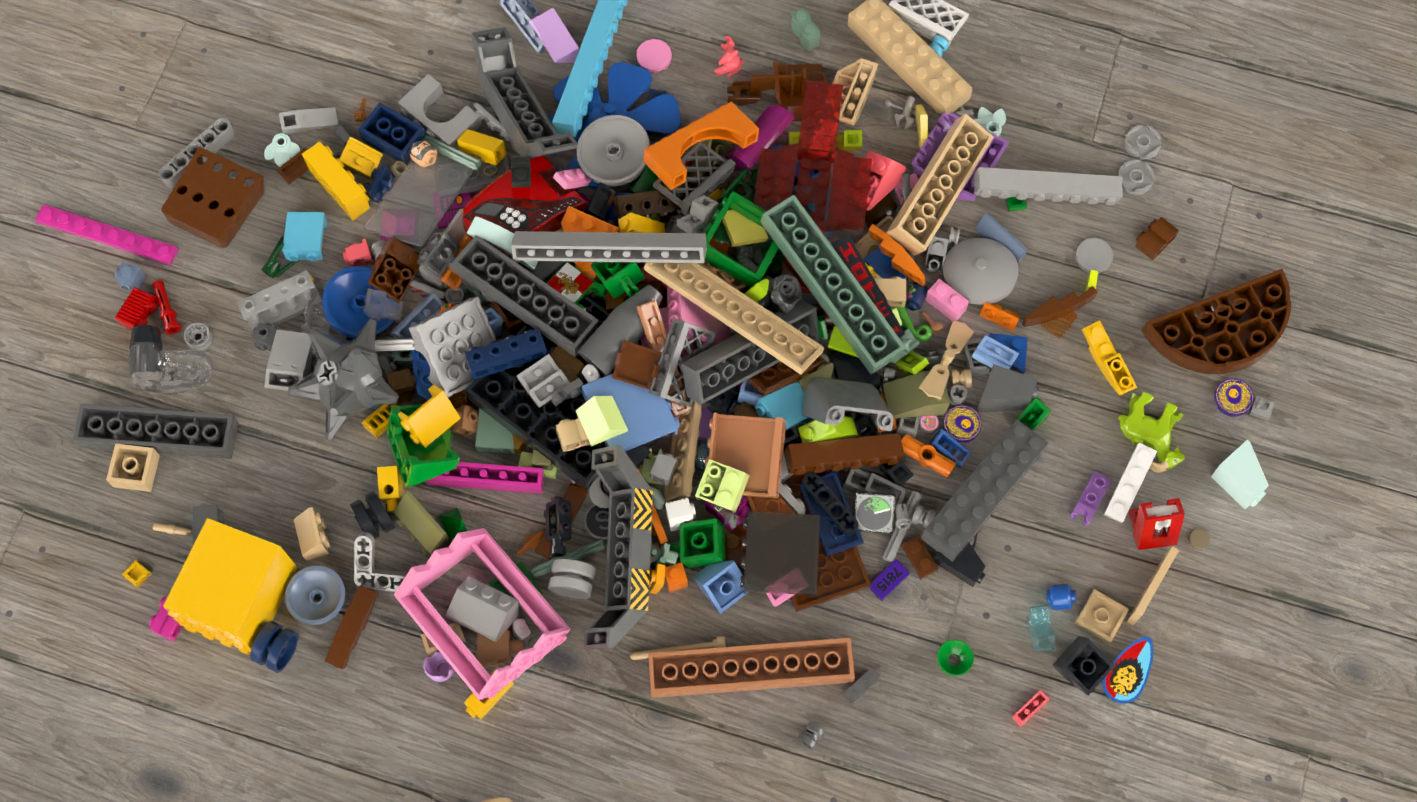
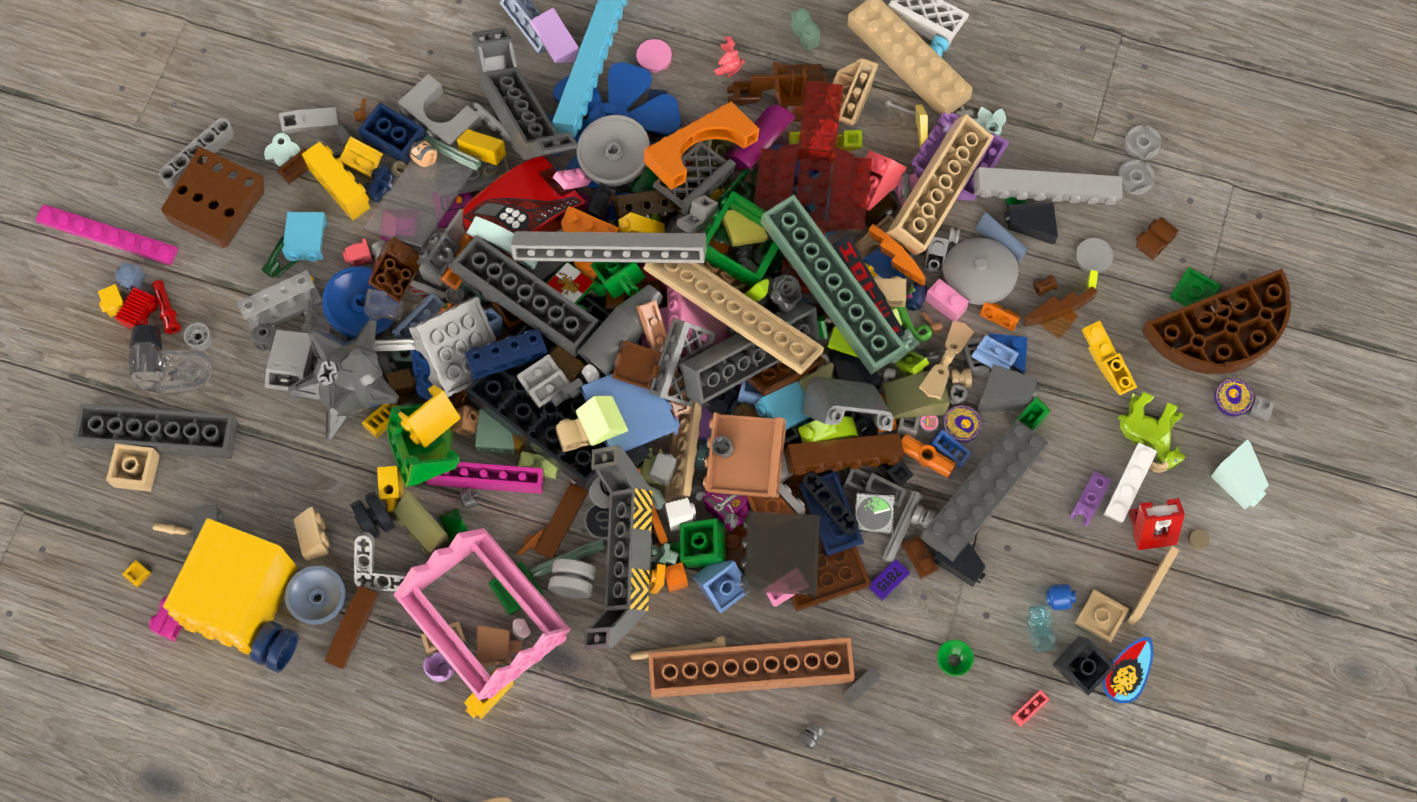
light grey slope [446,576,519,642] -> none
pearl dark grey brick [511,156,531,188] -> none
olive slope [531,449,553,471] -> none
black brick [544,496,572,557] -> none
yellowish green slope [695,459,750,512] -> none
light grey pin [894,504,911,530] -> none
light grey bar [895,96,915,131] -> none
none -> yellow brick [98,284,125,317]
none -> dark grey piece [459,487,478,509]
none -> dark grey wheel [712,436,735,458]
none -> black slope [1004,202,1058,244]
none -> reddish brown bush [1033,274,1058,297]
none -> green tile [1170,267,1222,307]

